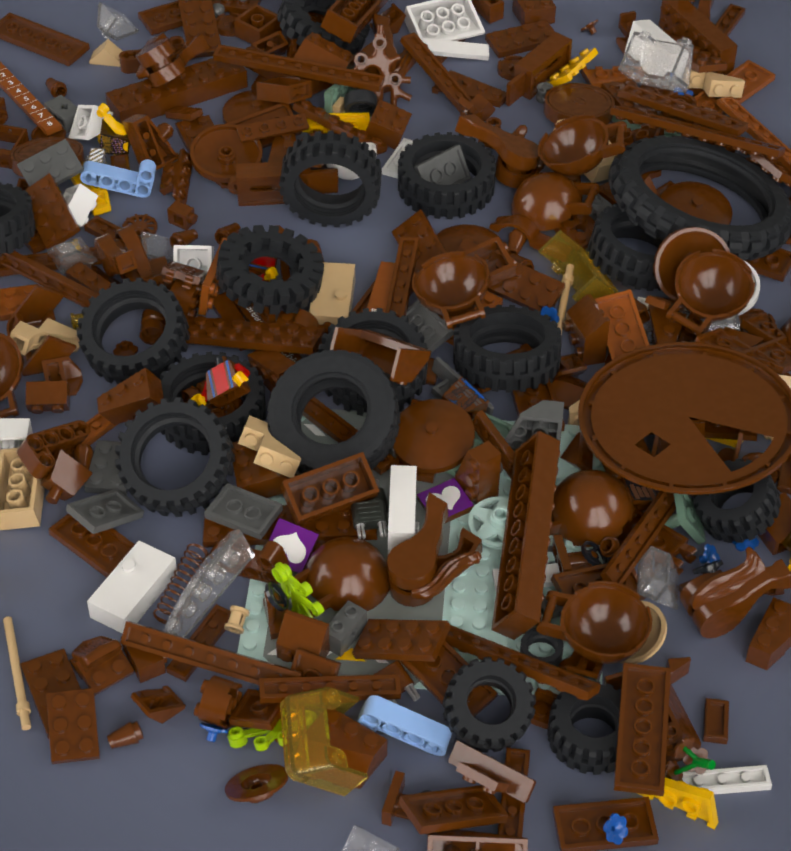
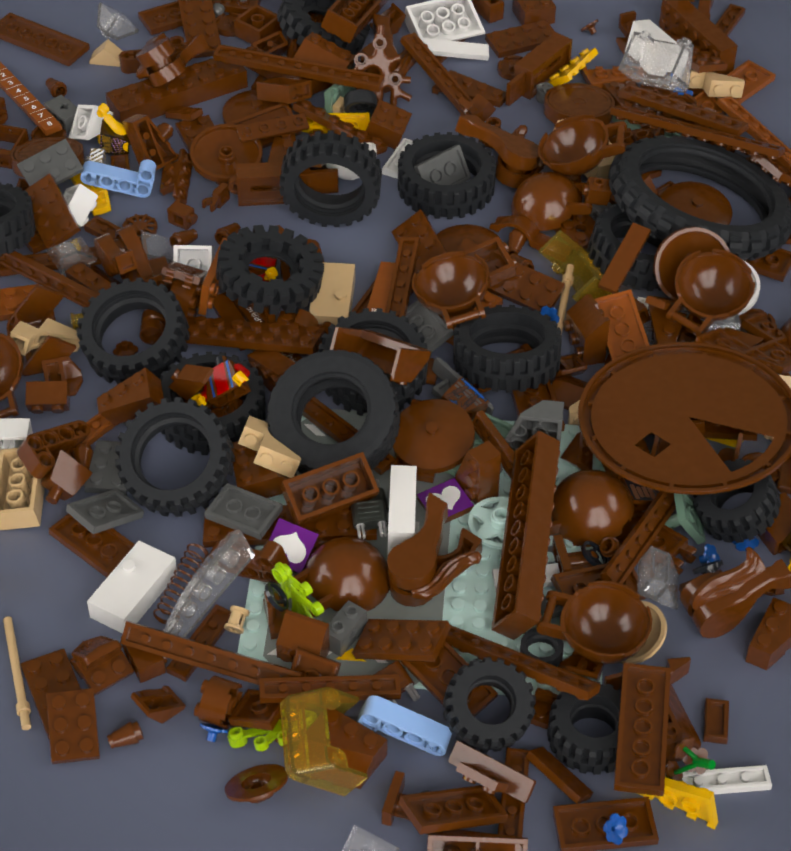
none -> reddish brown slope [169,364,214,401]
none -> reddish brown plate [202,182,230,212]
none -> reddish brown tile [526,746,594,804]
none -> reddish brown brick [582,177,612,206]
none -> reddish brown tile [598,222,651,294]

